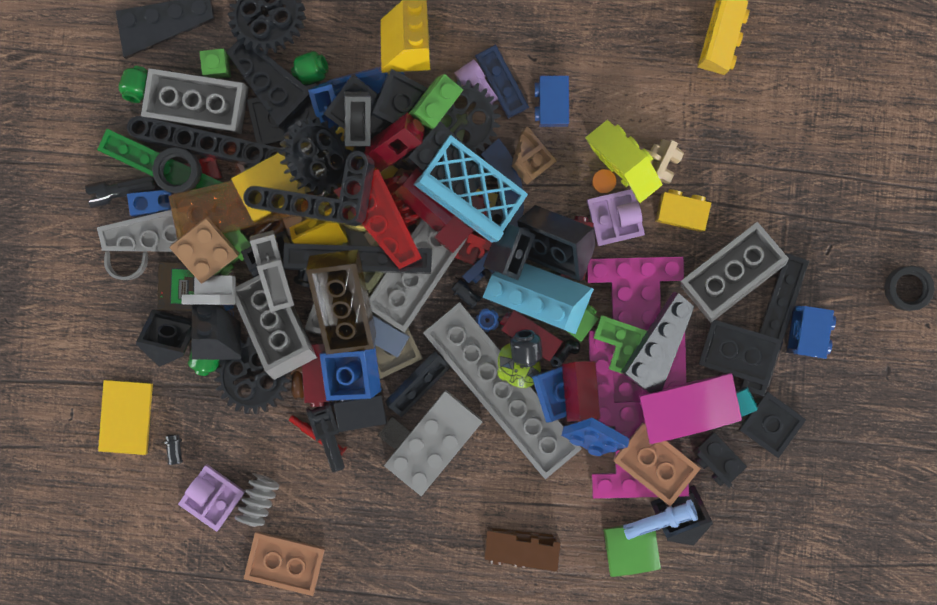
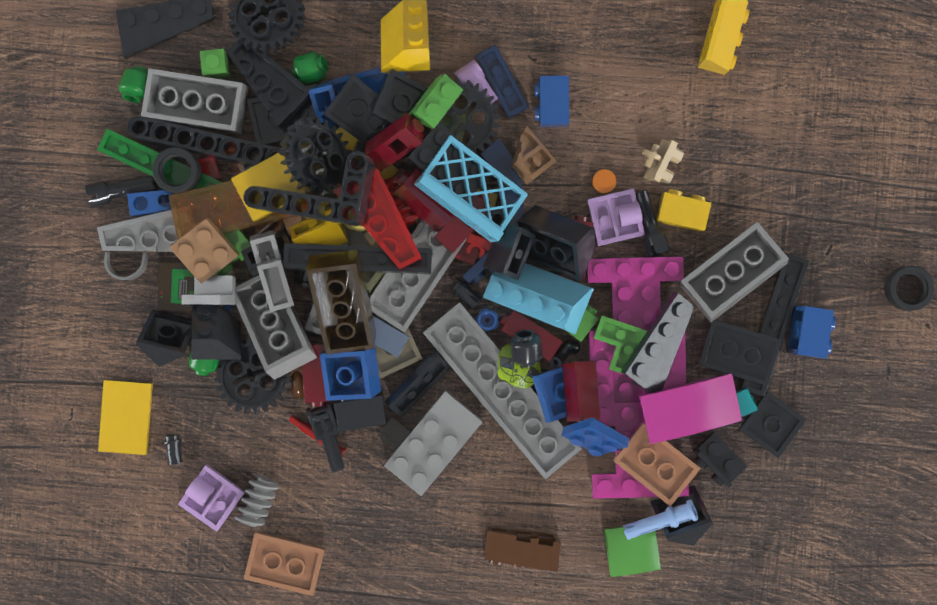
dark grey brick [344,92,371,146] -> none
neon yellow wedge [585,120,663,203] -> none
none -> black piece [635,190,671,258]

